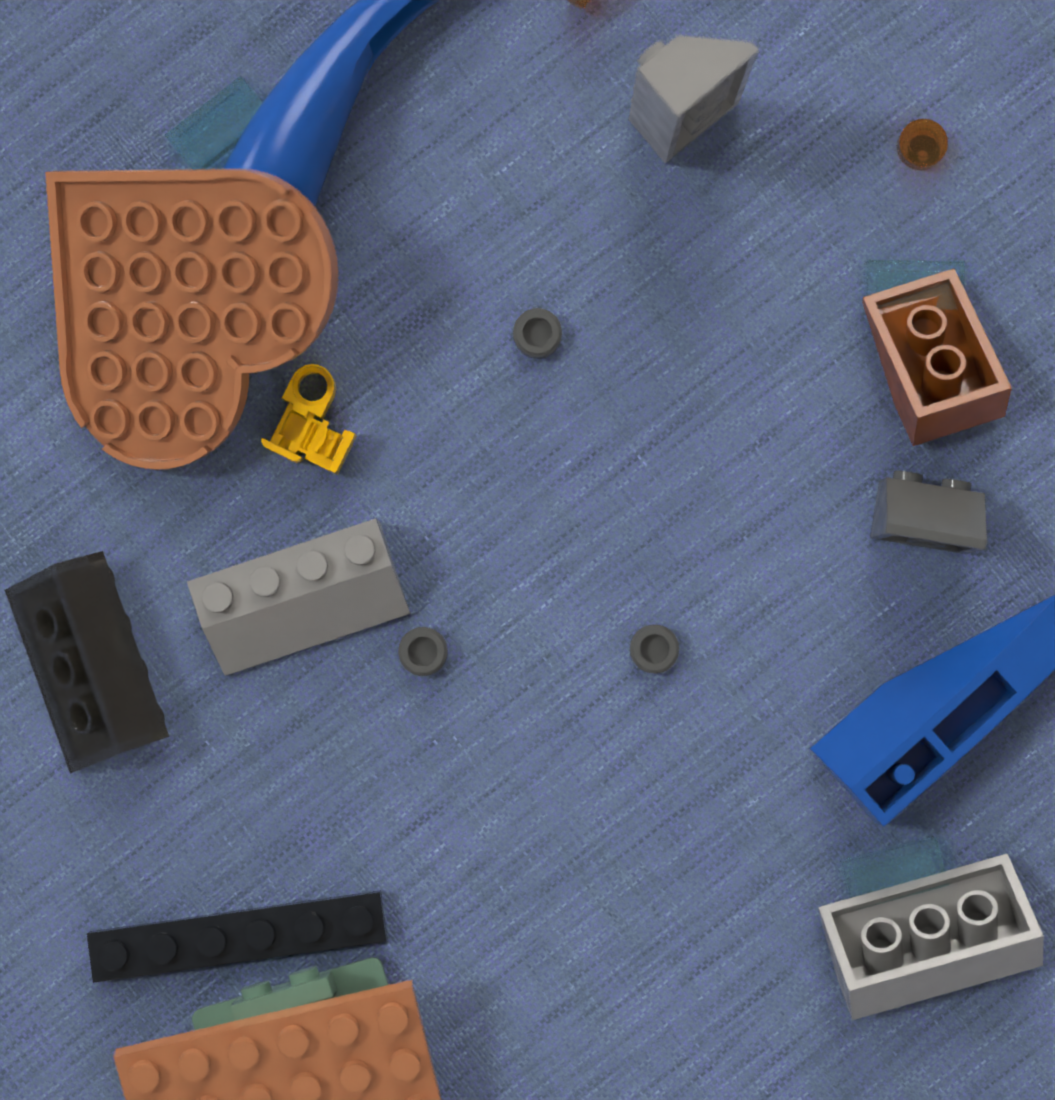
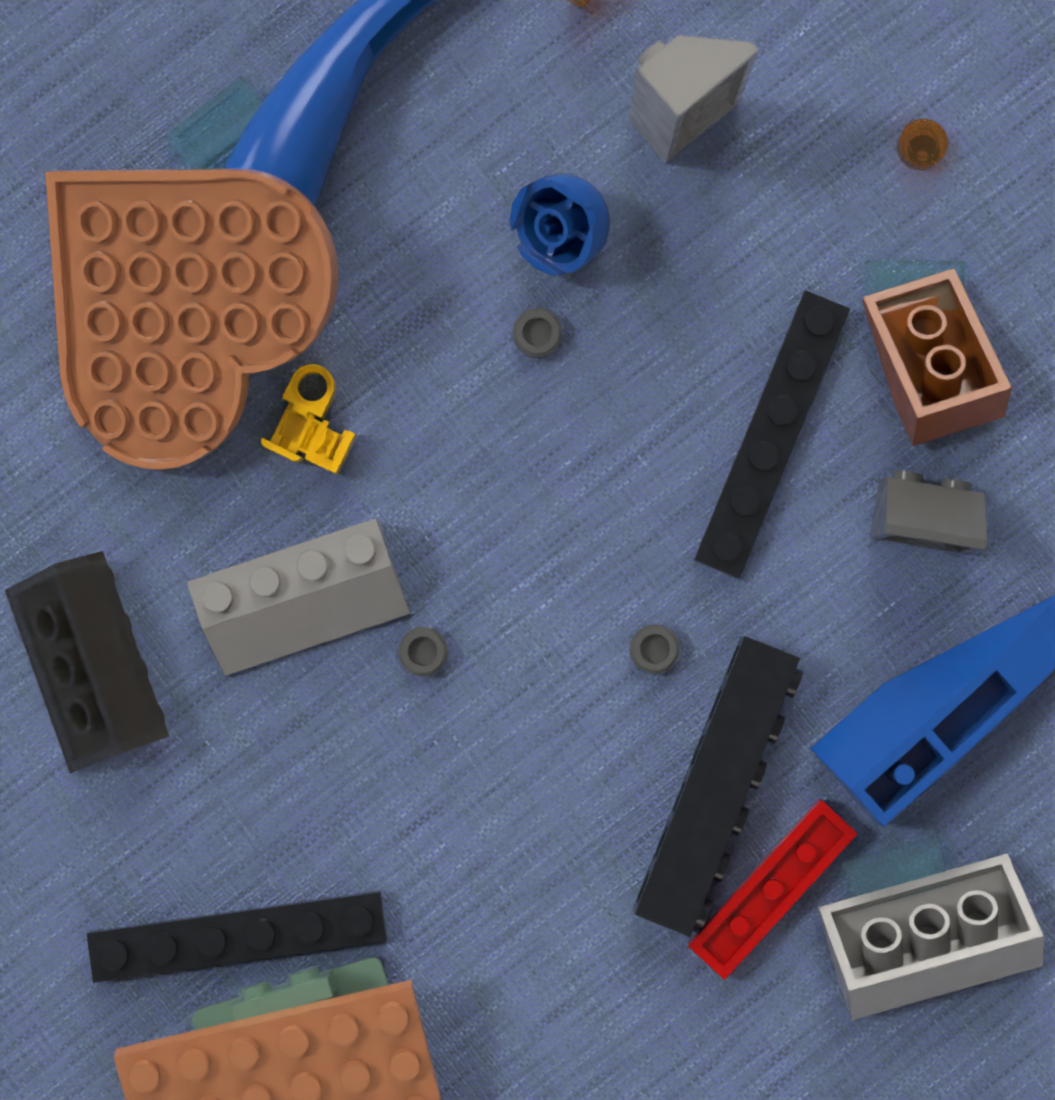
none -> blue cylinder [509,174,611,275]
none -> black brick [633,636,803,937]
none -> red plate [687,799,858,980]
none -> black plate [693,290,850,579]

